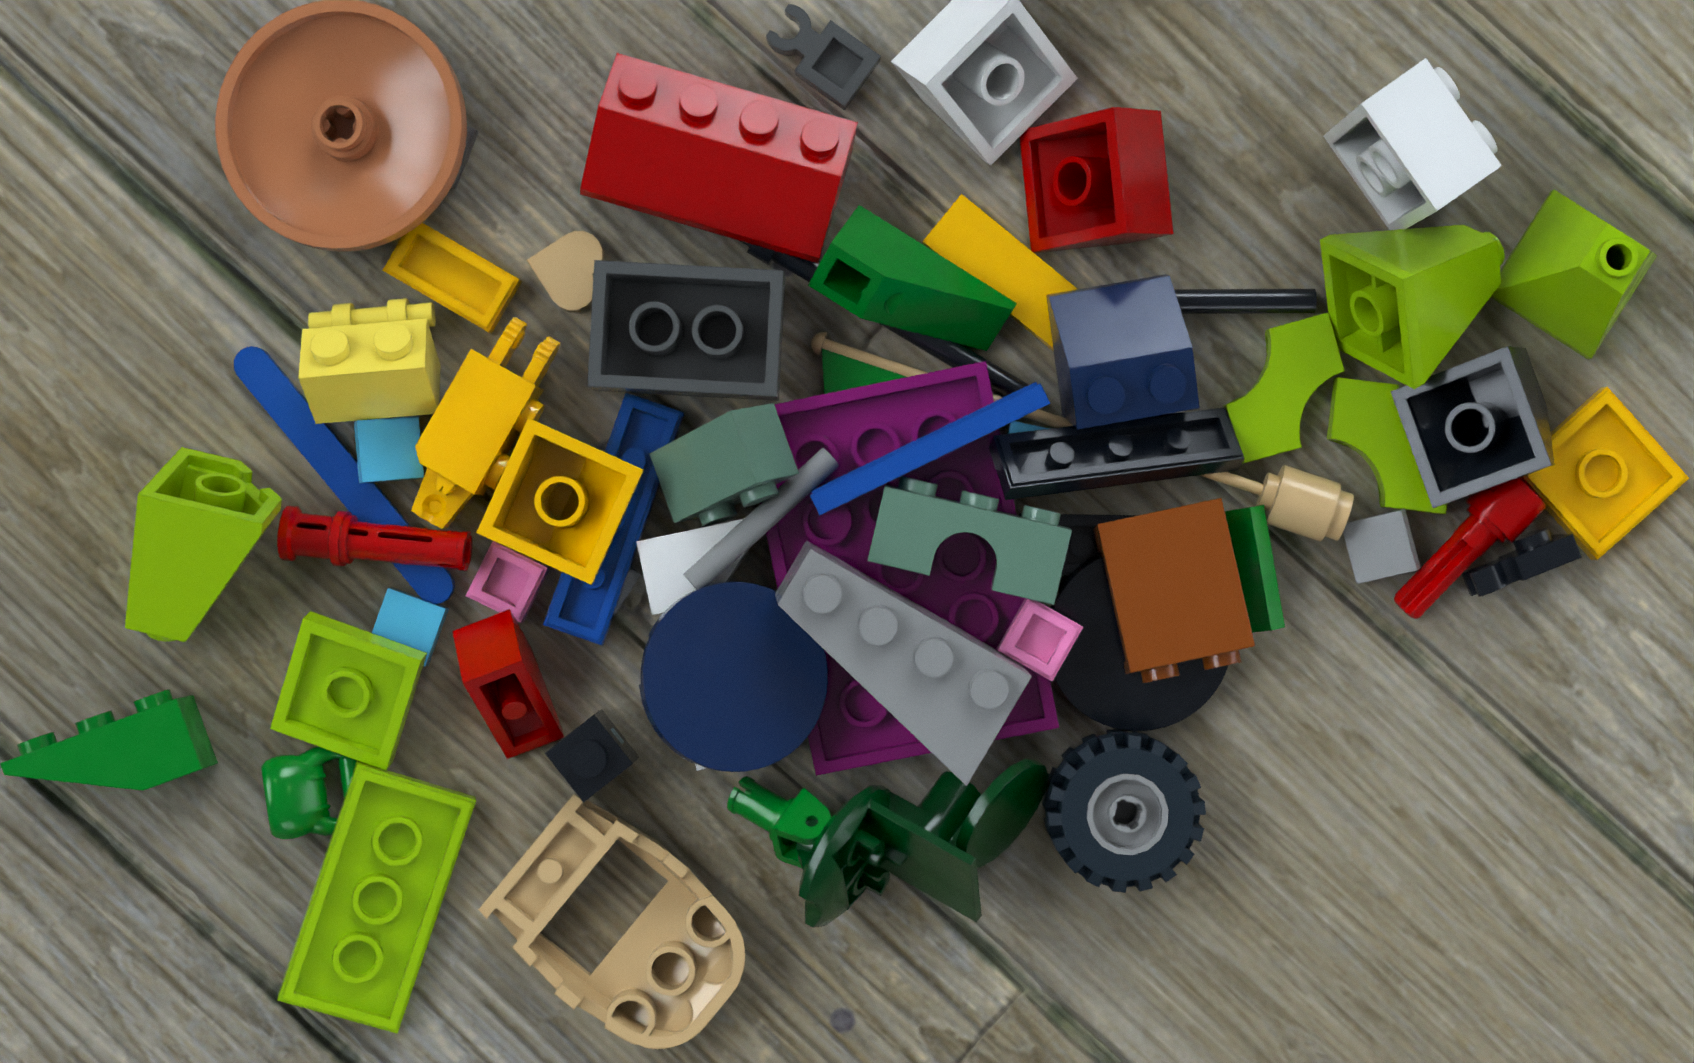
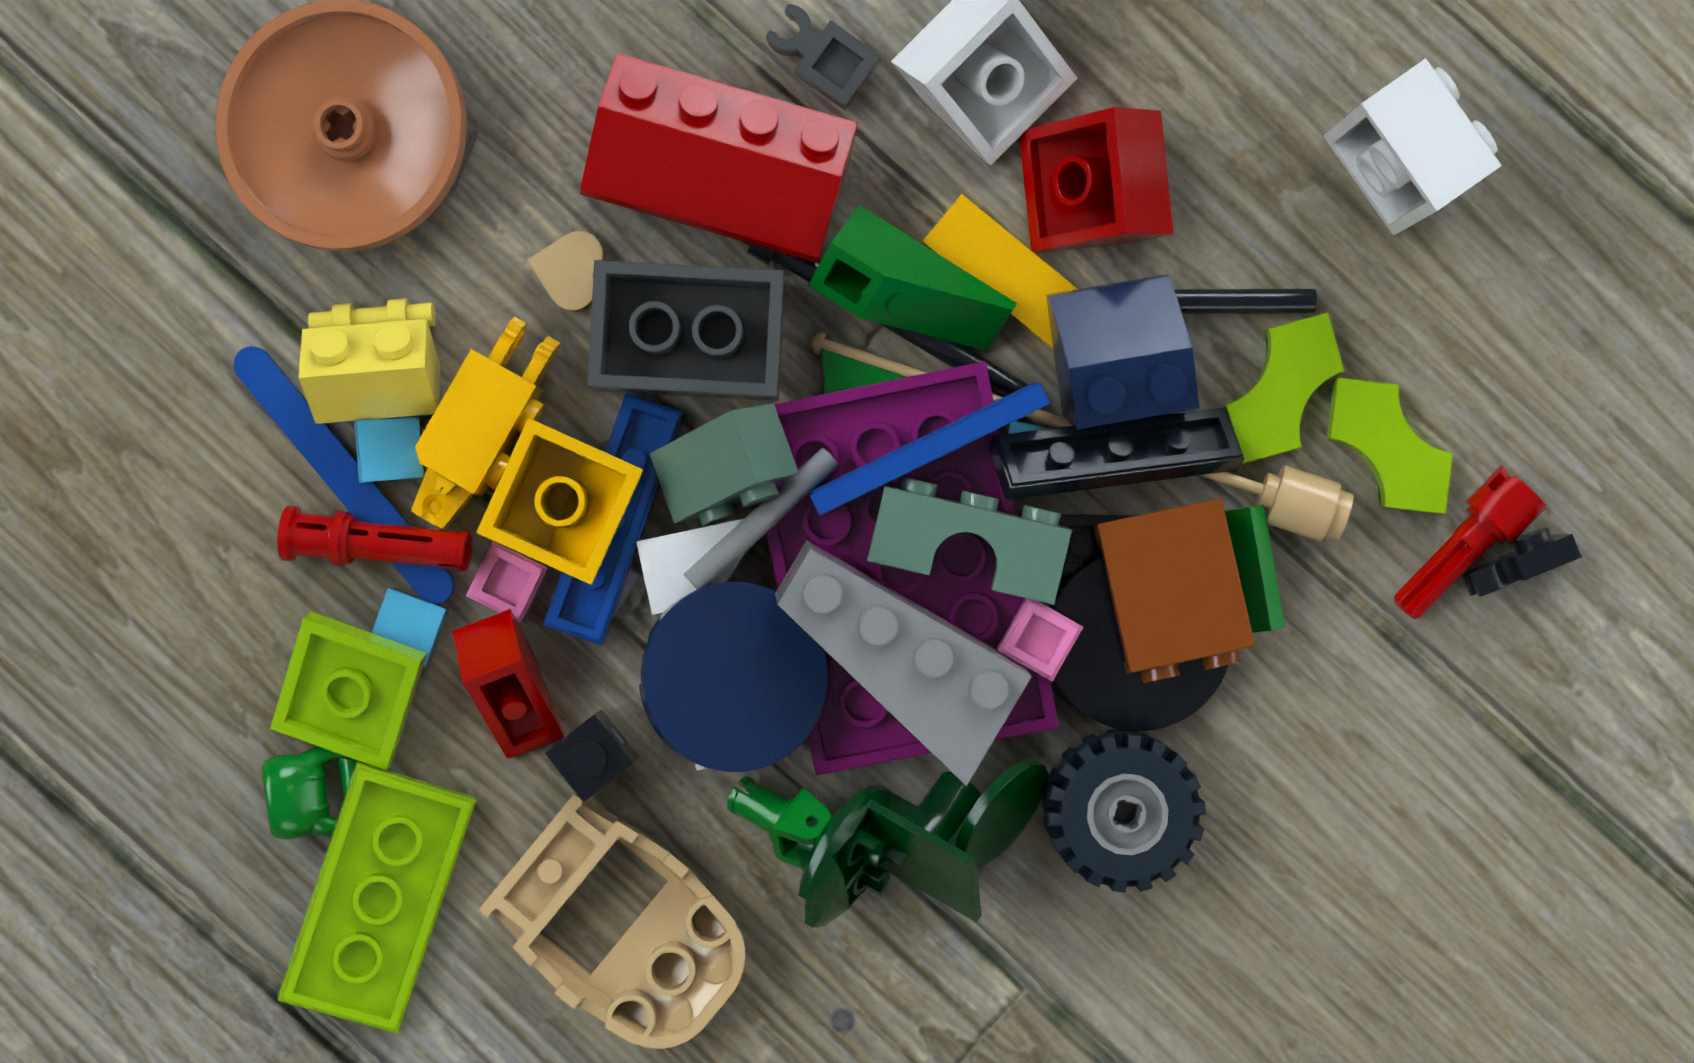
green slope [0,689,218,791] -> none
lime slope [125,447,282,642] -> none
yellow tile [382,223,522,334] -> none
lime slope [1320,225,1505,389] -> none
light grey tile [1343,508,1421,584] -> none
black slope [1390,346,1555,508] -> none
lime slope [1491,190,1658,360] -> none
yellow tile [1519,386,1689,560] -> none

